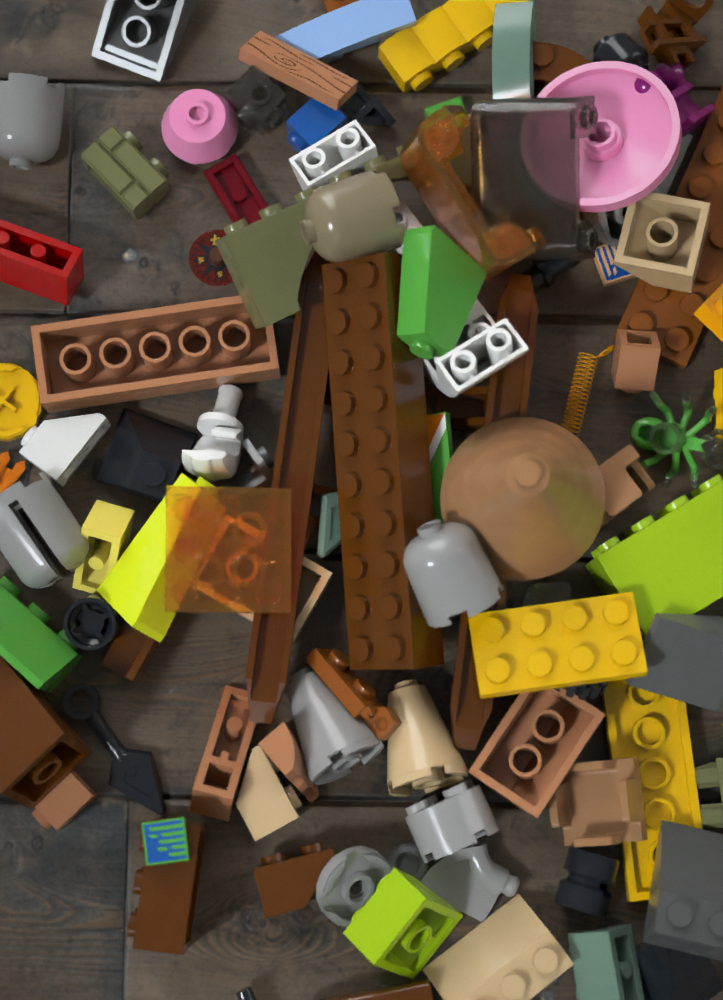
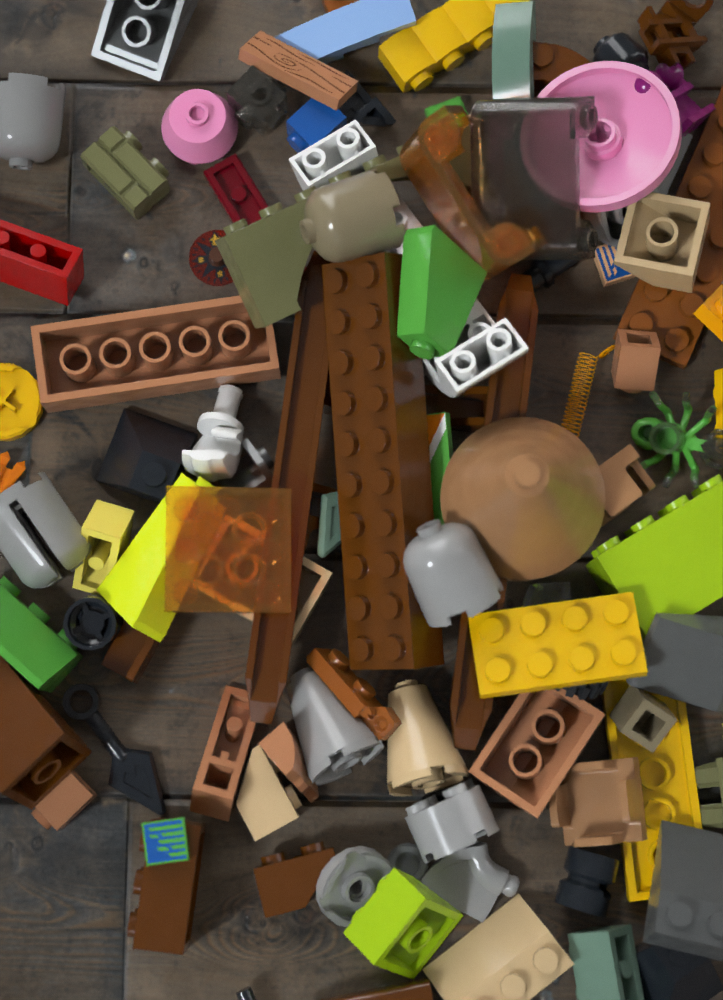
white slope [19,413,111,487] -> none
none -> dark tan brick [609,686,677,753]

